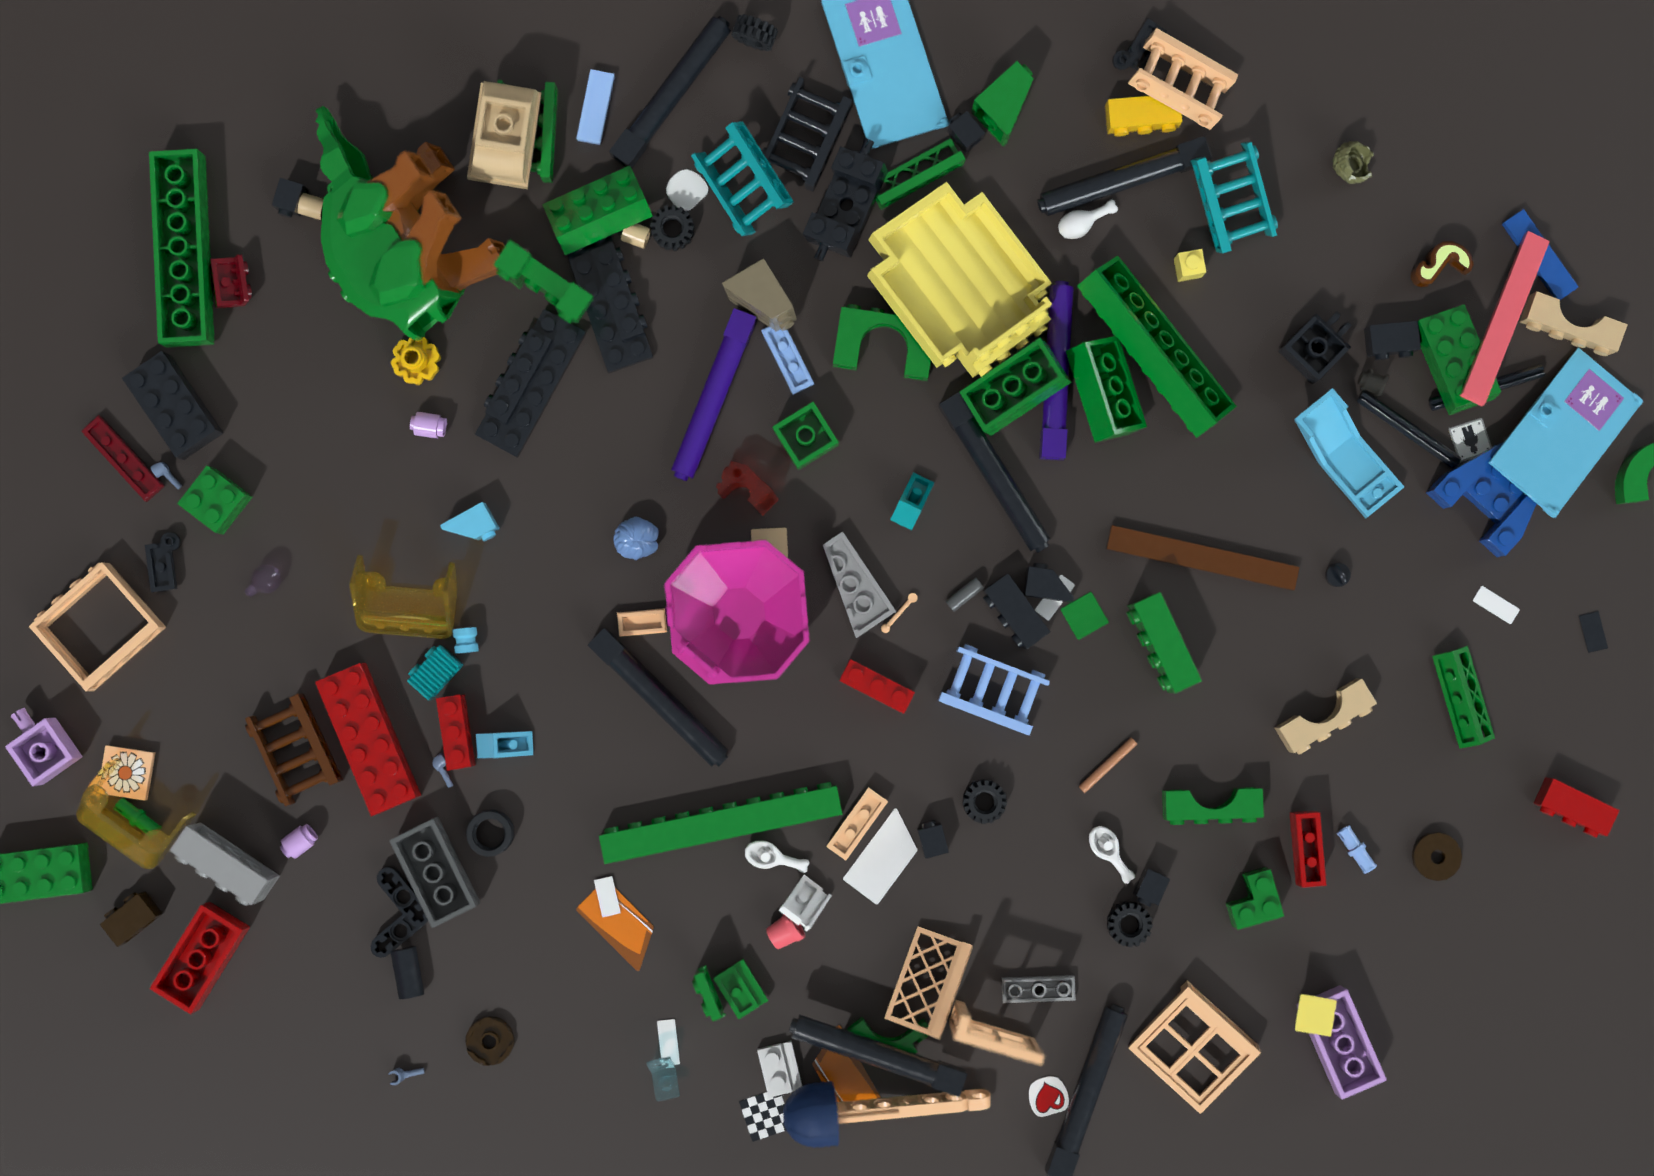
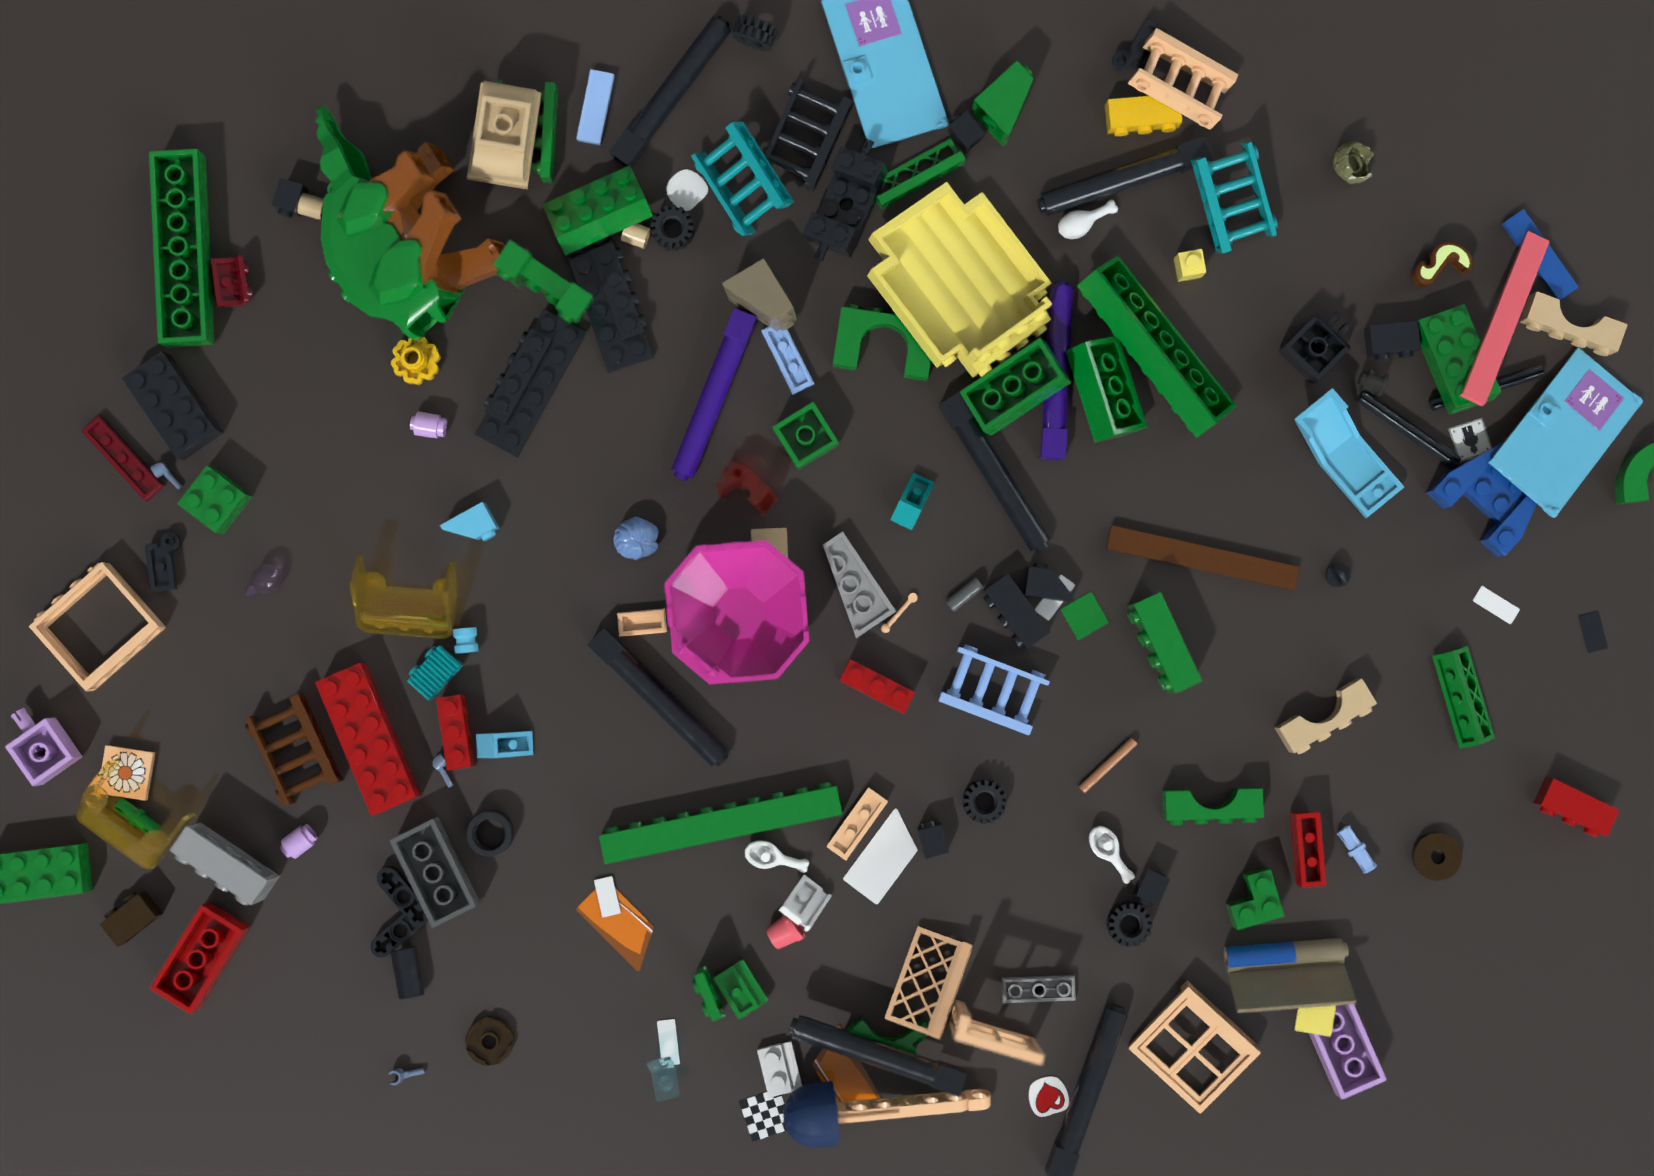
none -> dark tan door [1224,938,1356,1013]

